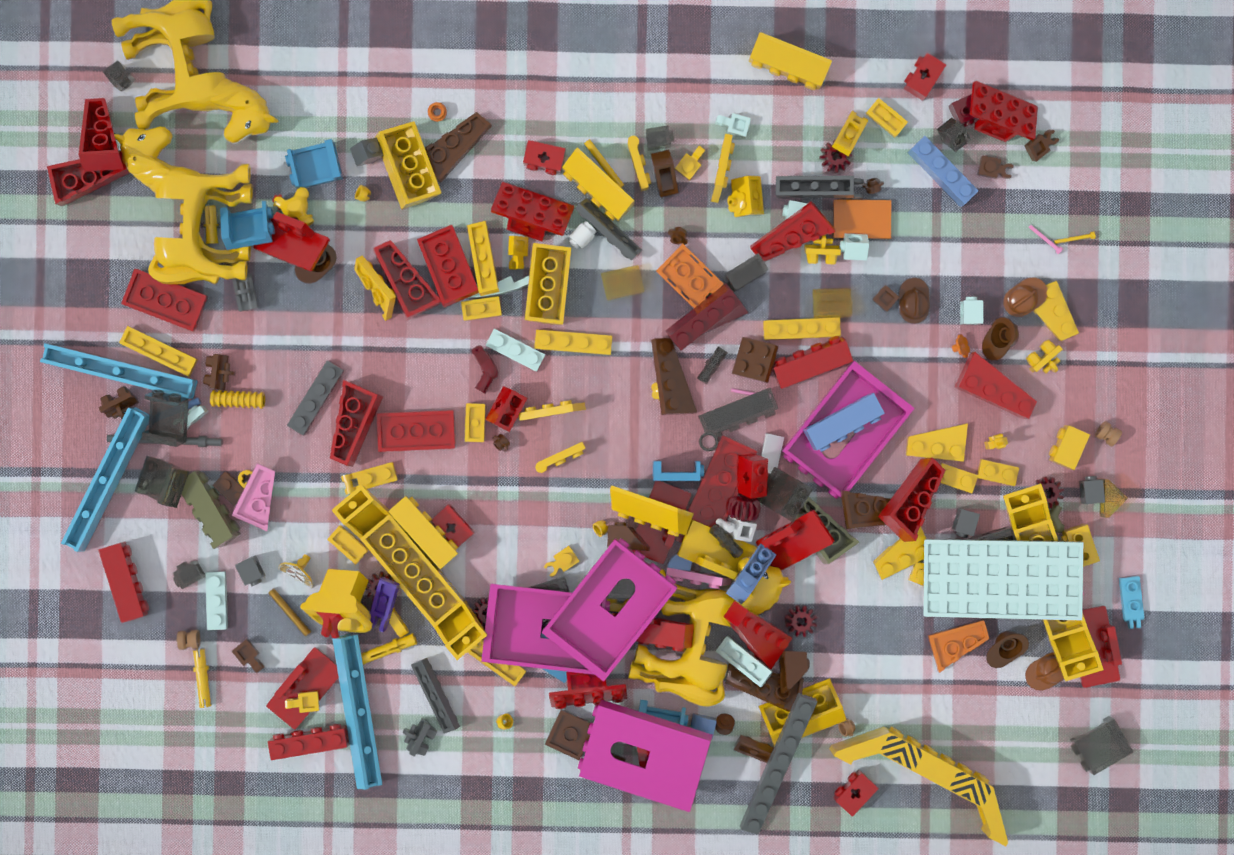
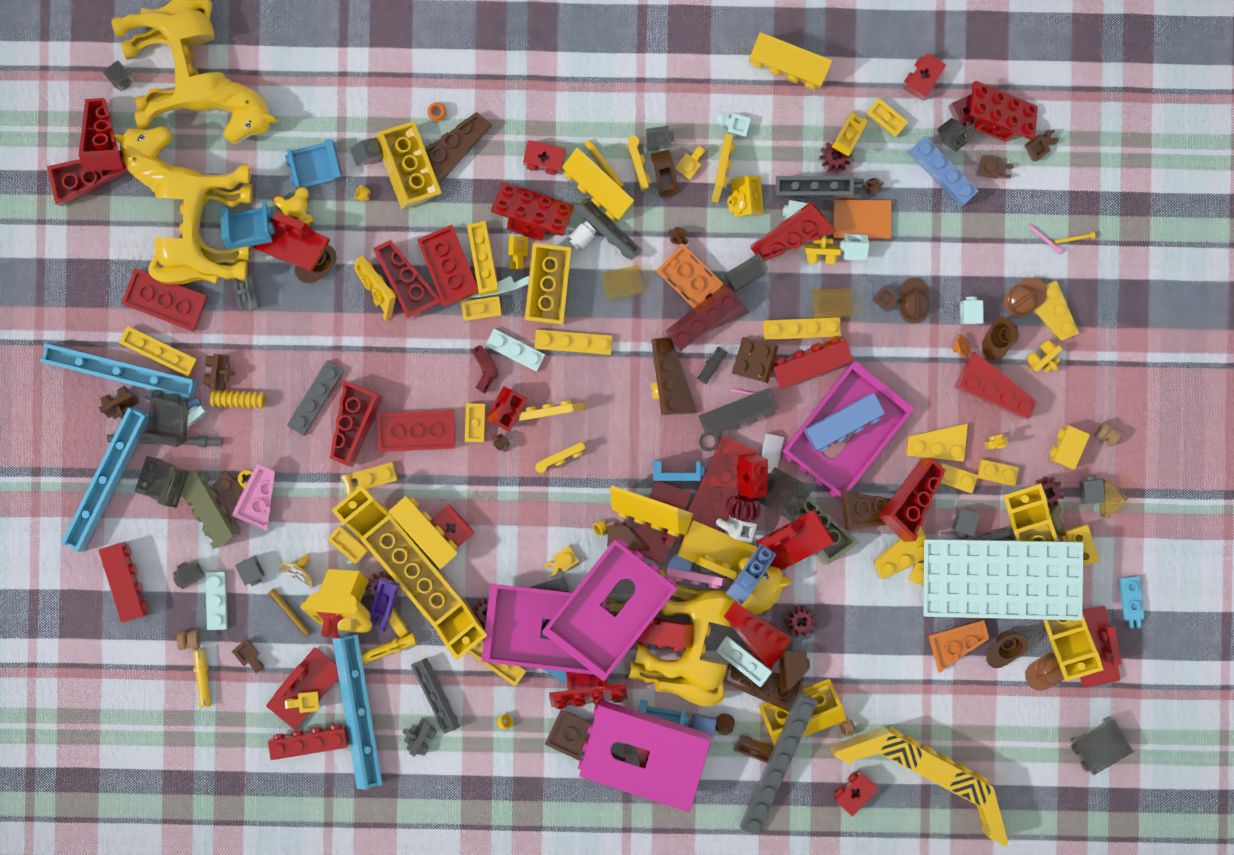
yellow axle [203,205,219,244] -> none
clear smoke pin [709,524,743,558] -> none

